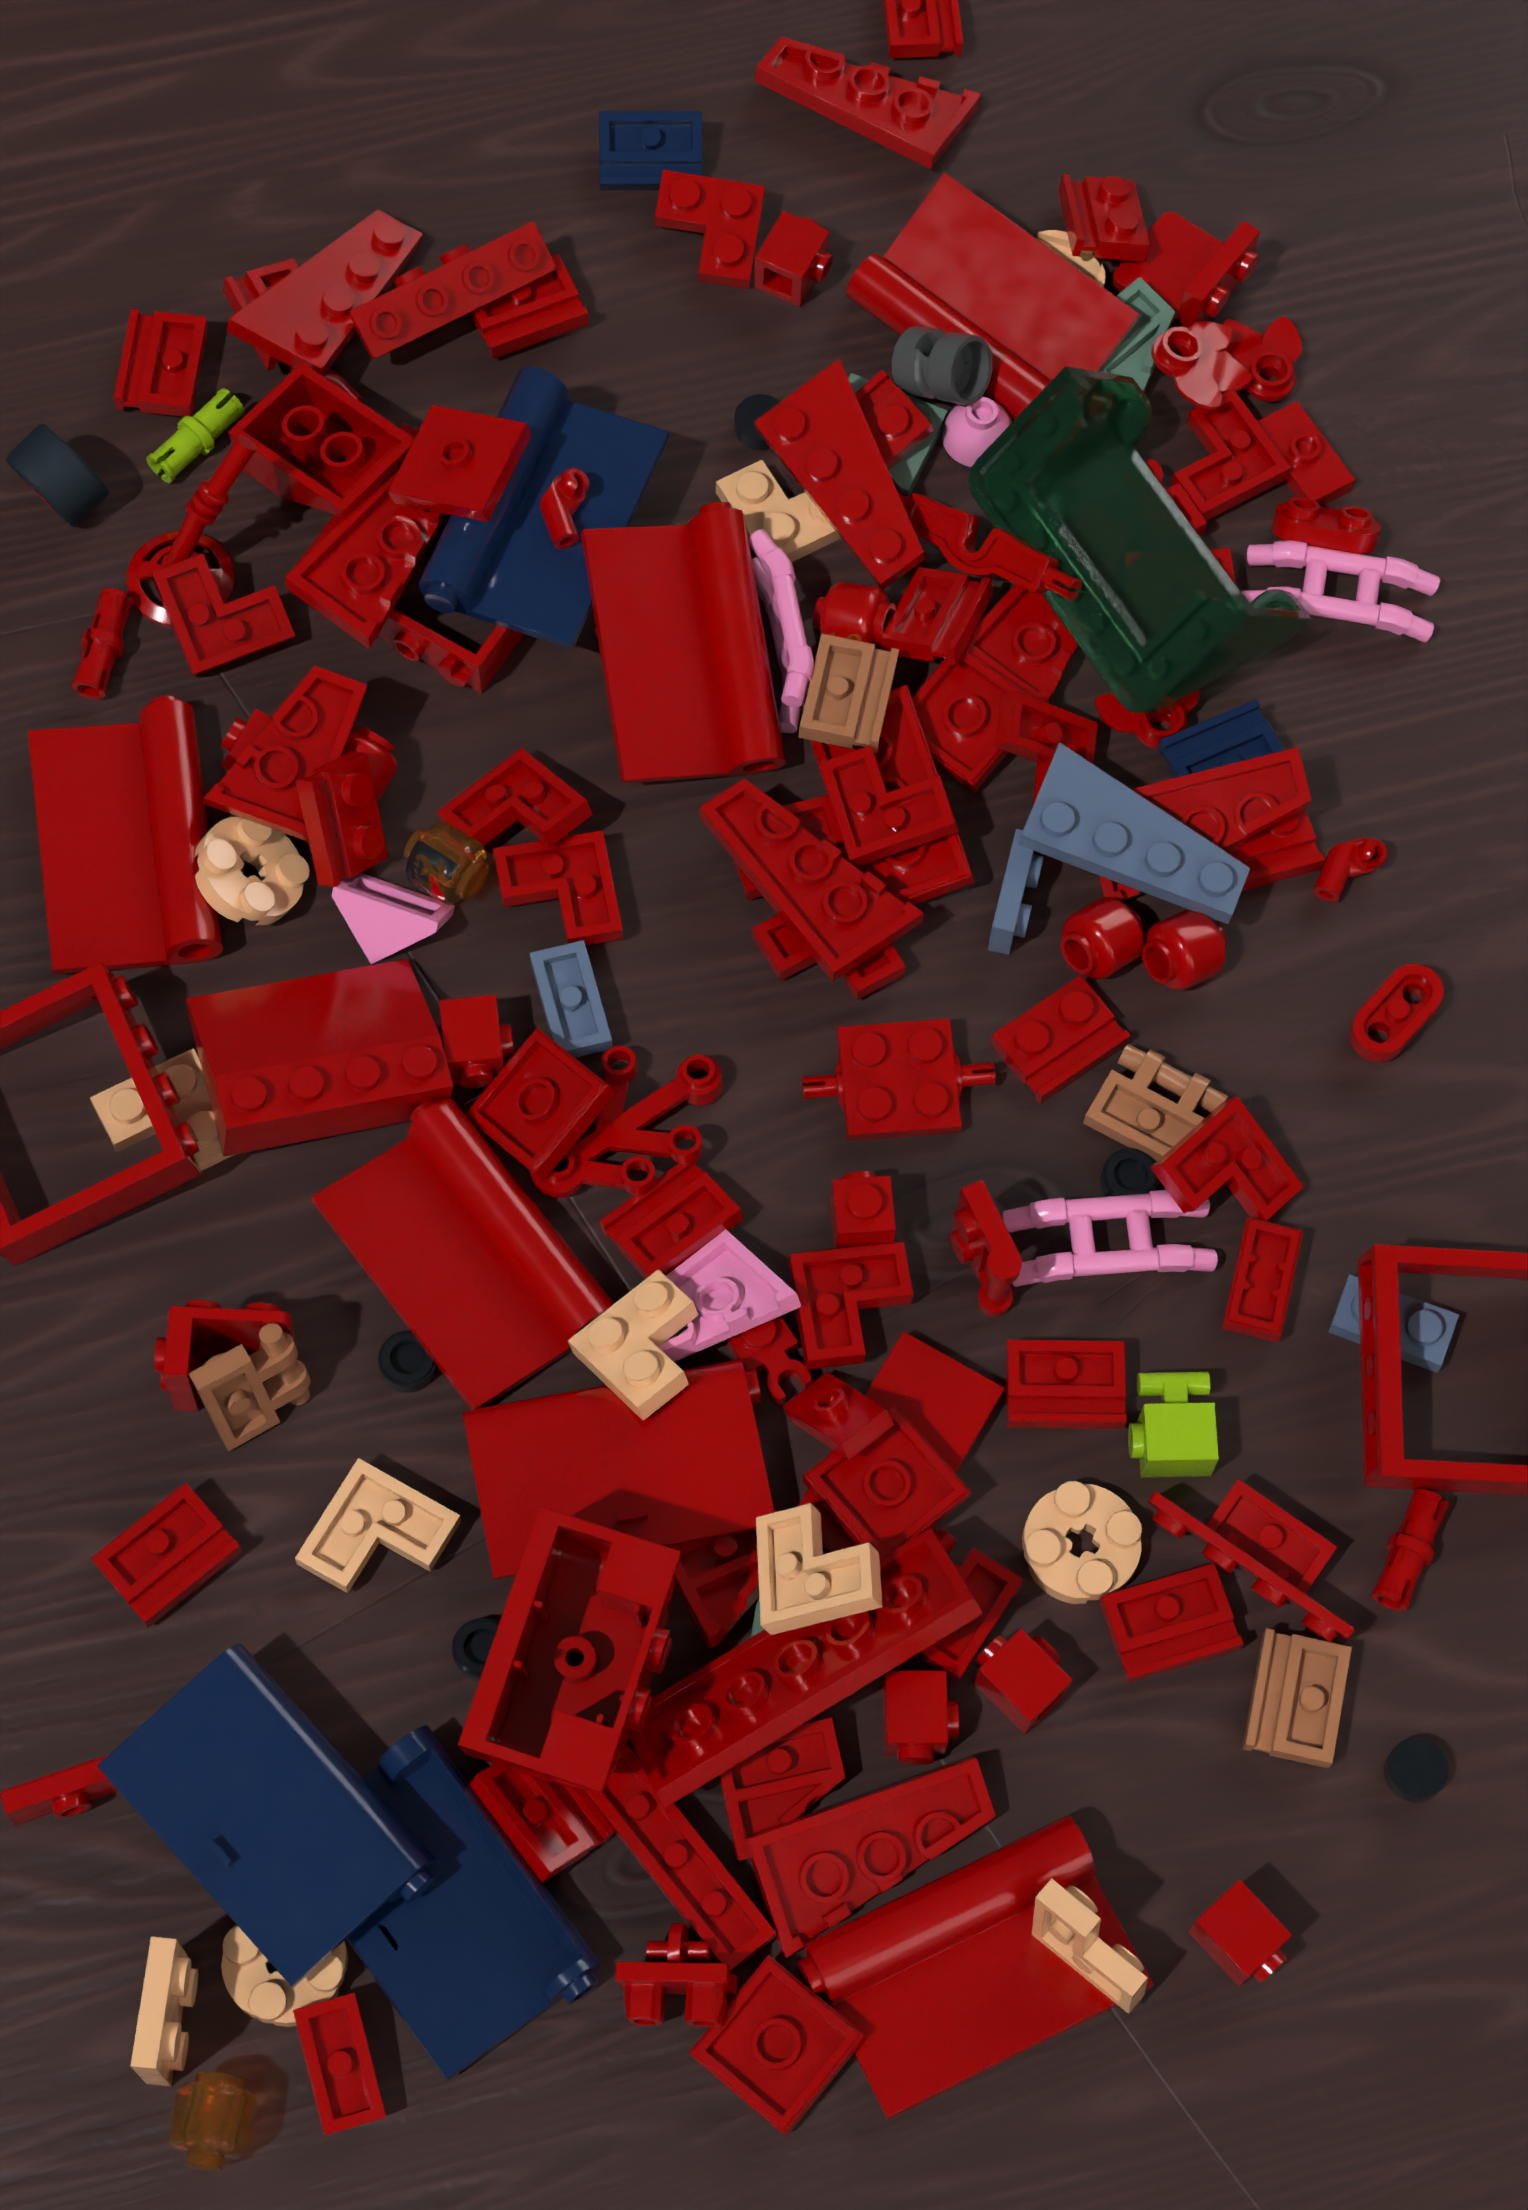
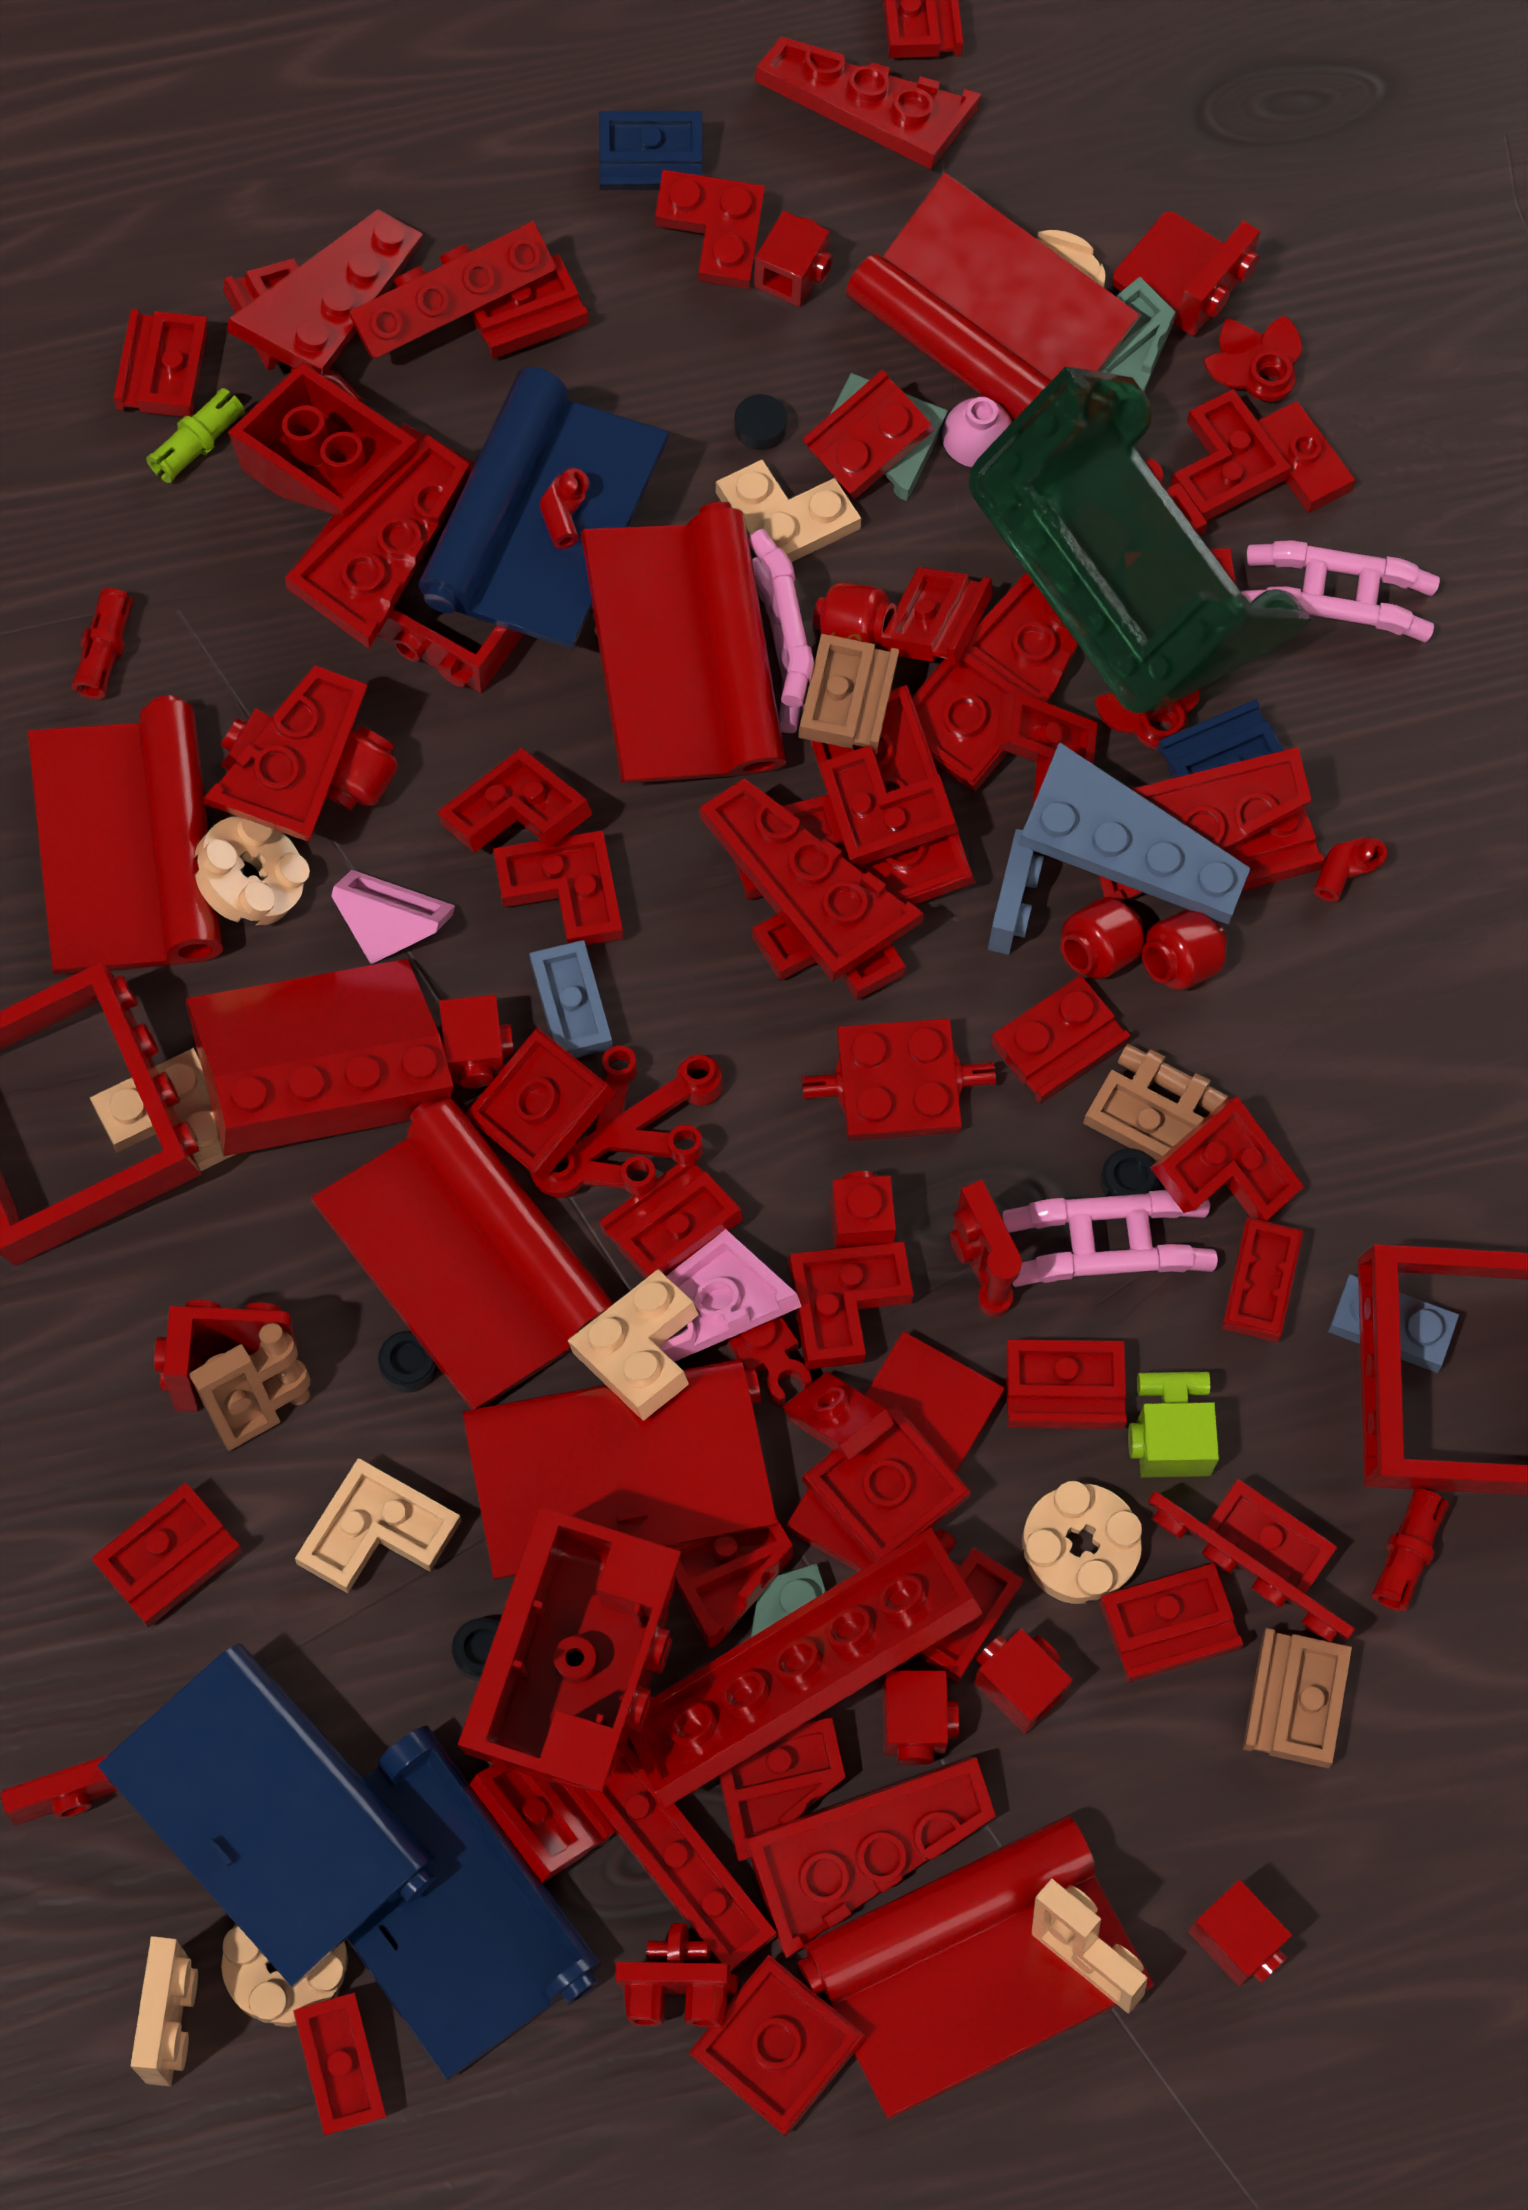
black wheel [6,424,110,527] -> none
red dish [126,435,257,628] -> none
red plate [151,553,295,677] -> none
clear orange head [168,2072,257,2172] -> none
red plate [296,751,388,887] -> none
red plate [388,404,532,523] -> none
clear orange head [404,821,490,905] -> none
red wing [754,359,925,590] -> none
light nougat plate [756,1503,882,1635] -> none
dark grey wheel [892,325,992,405] -> none
red piece [898,492,1082,601] -> none
red plate [1058,174,1150,262] -> none
red plate [1151,321,1253,410] -> none
red plate [1271,497,1381,554] -> none
red plate [1349,964,1444,1062] -> none
black tile [1384,1738,1448,1802] -> none

